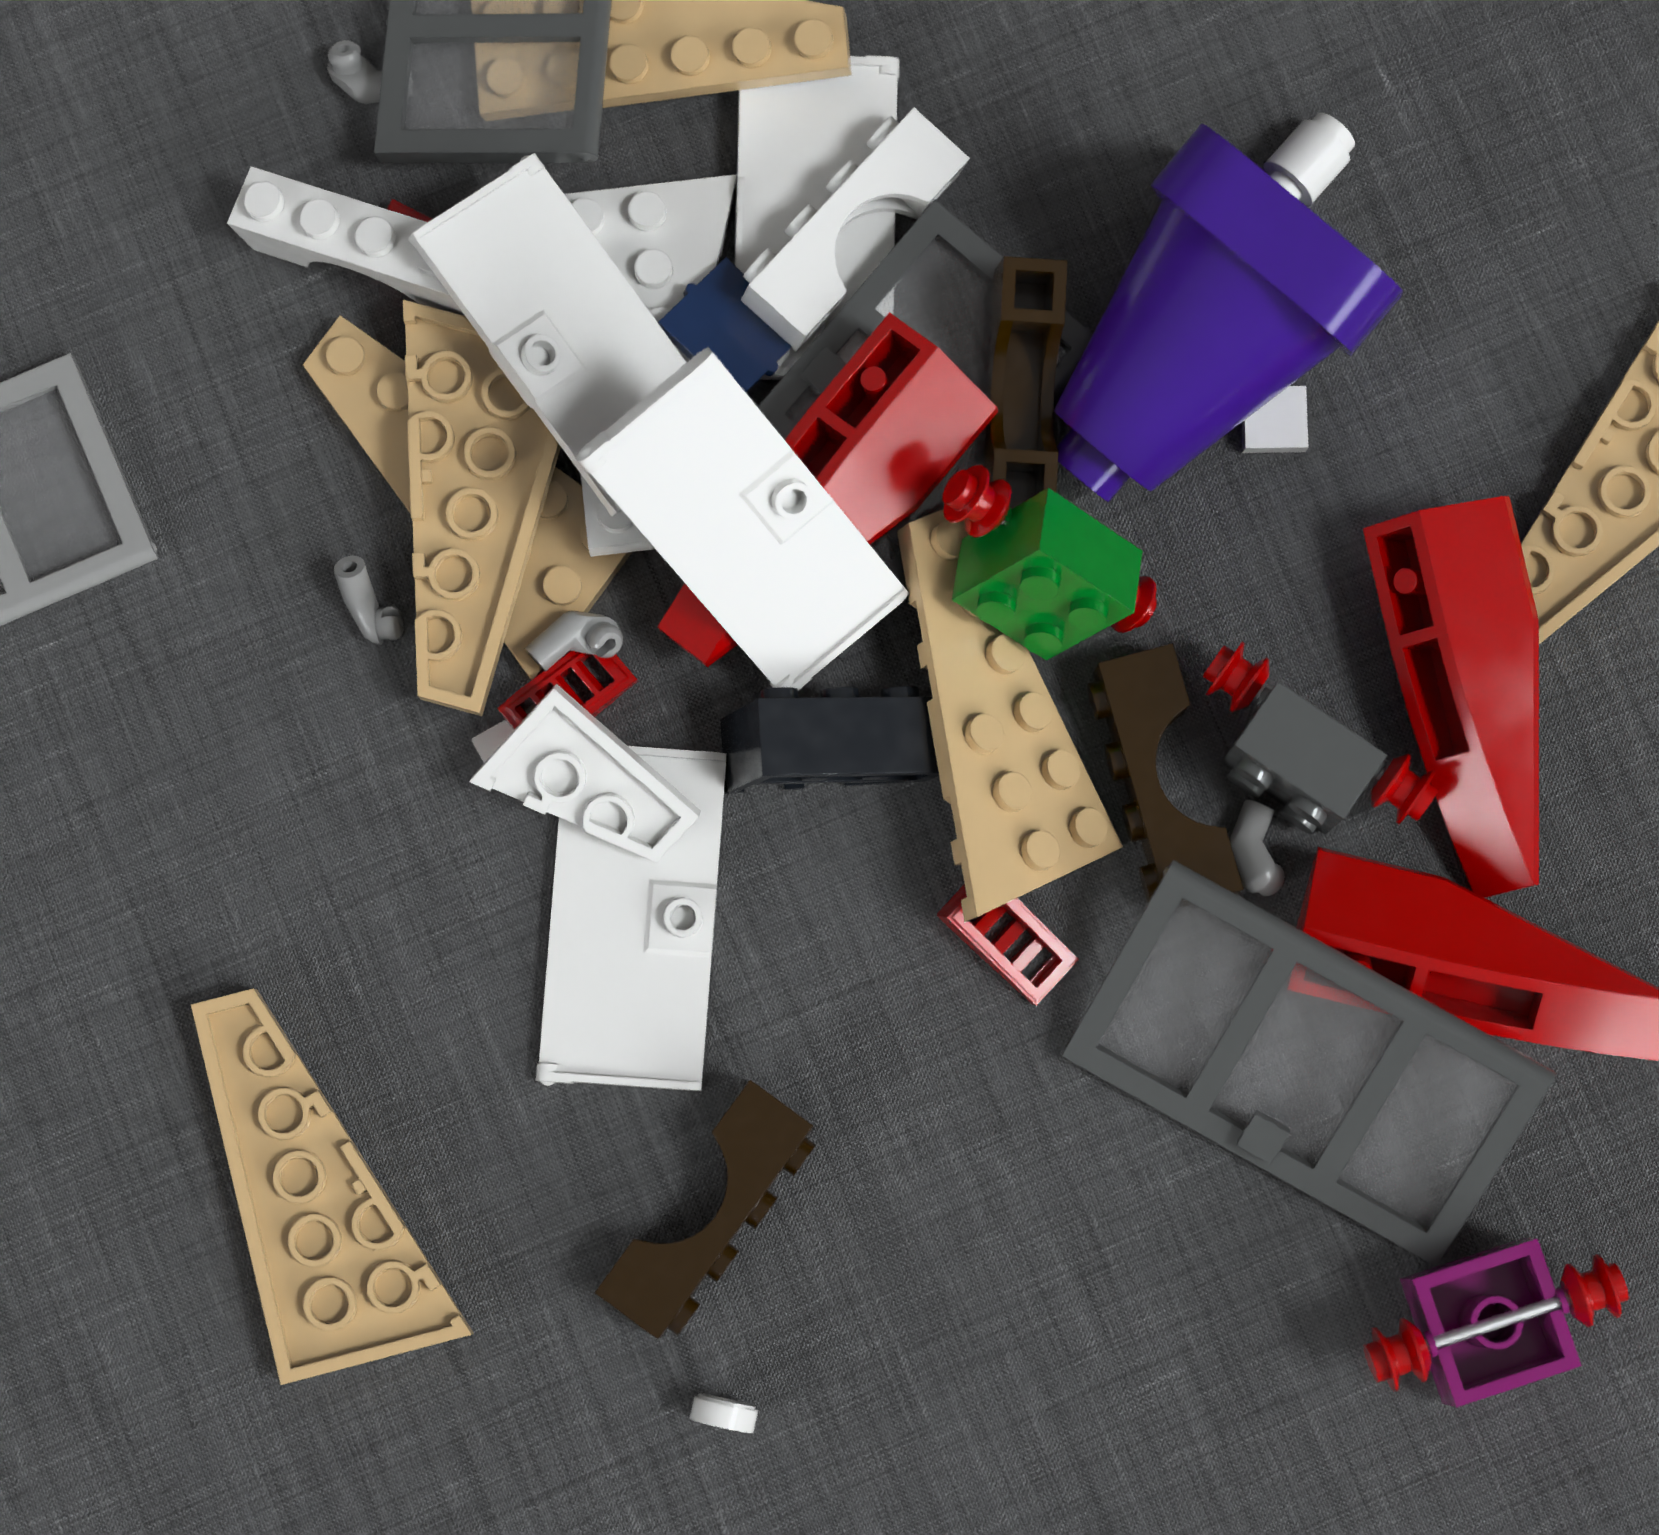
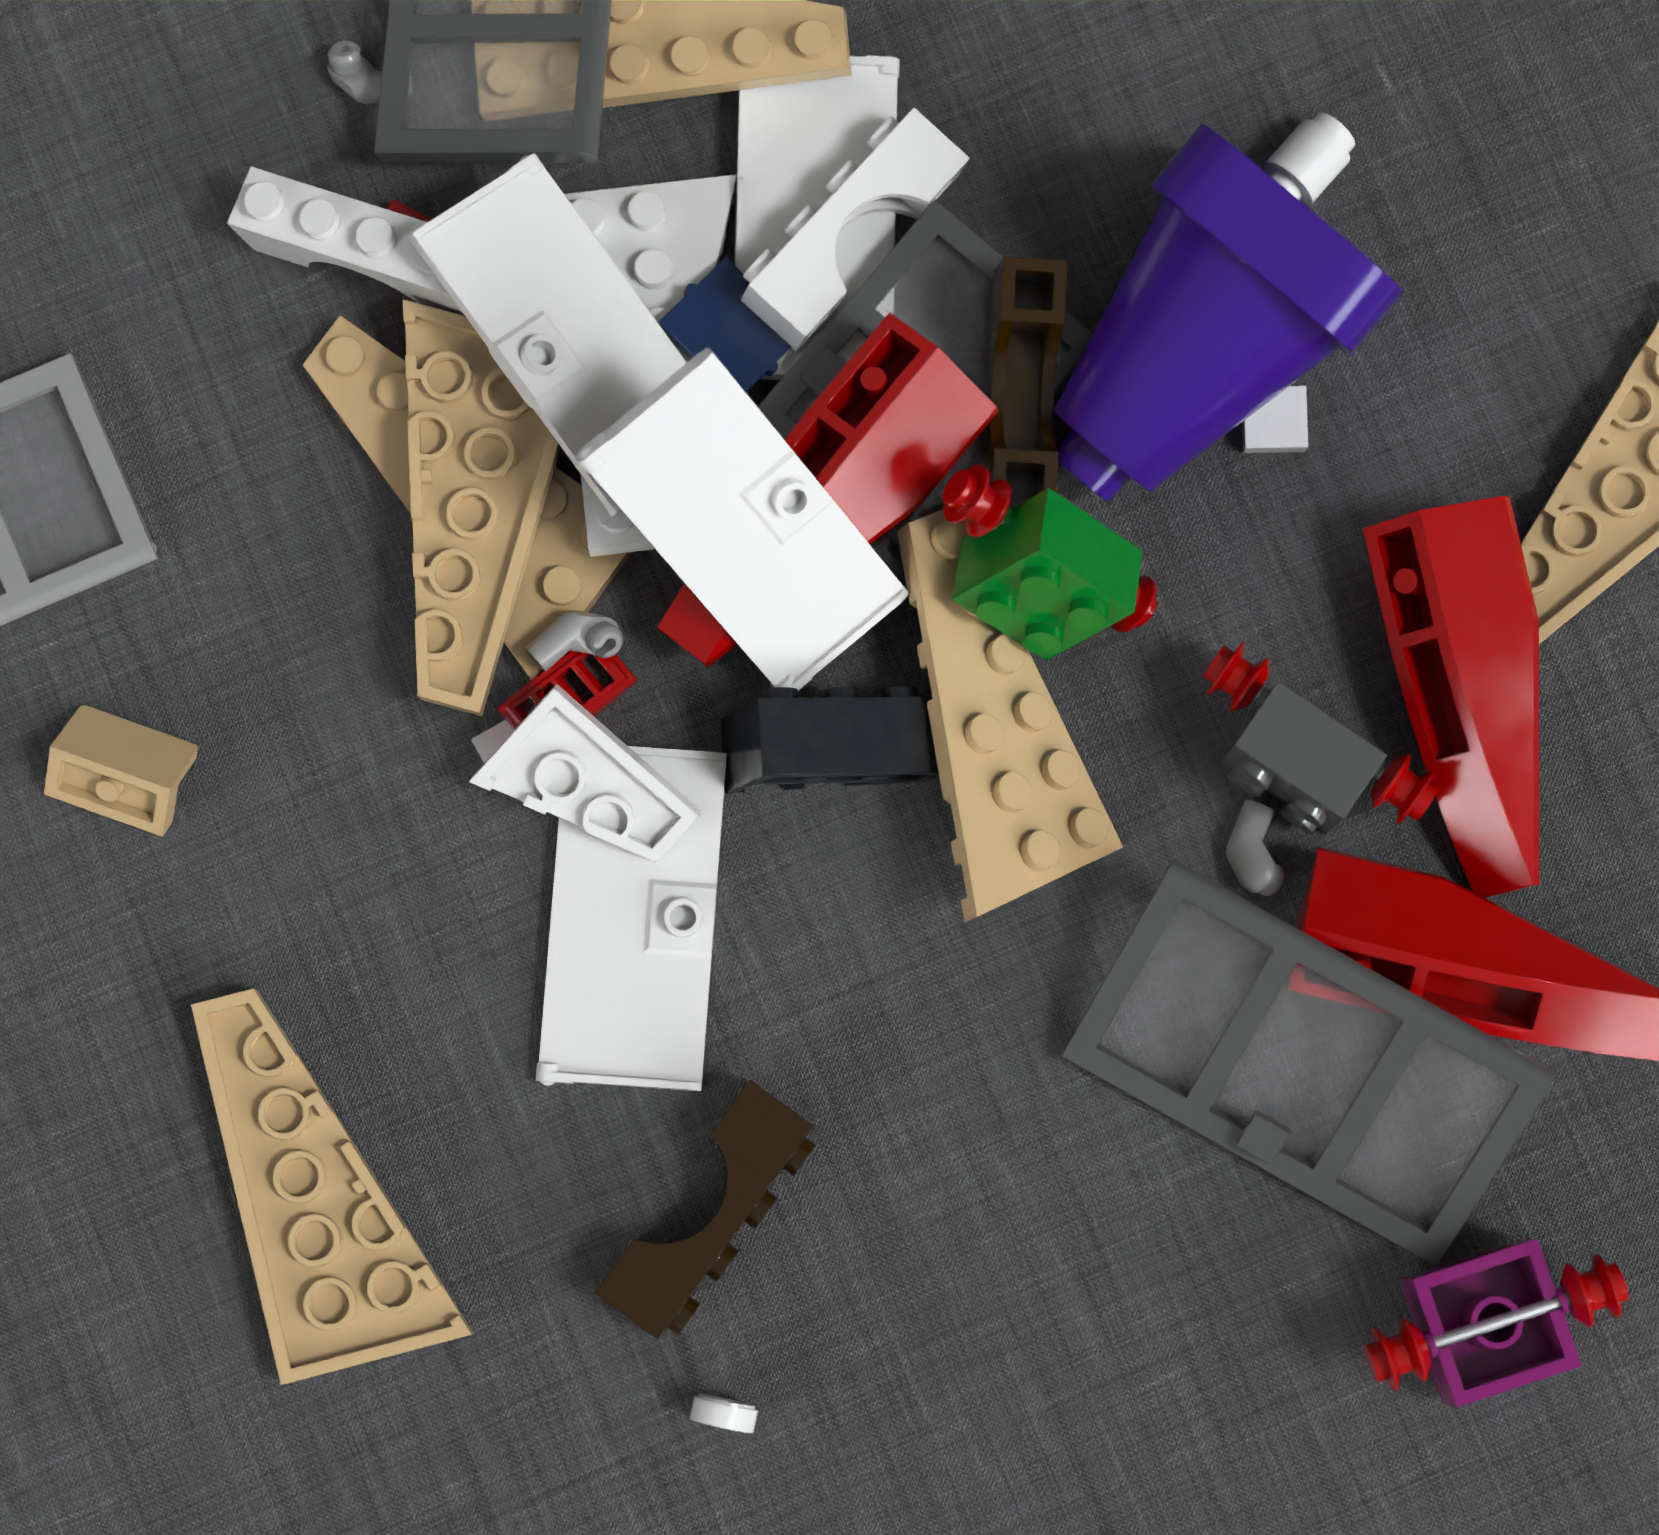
light grey arm [334,556,404,645] -> none
slope [937,884,1079,1006] -> none
dark brown arch [1087,643,1243,913] -> none
none -> tan panel [44,705,198,837]

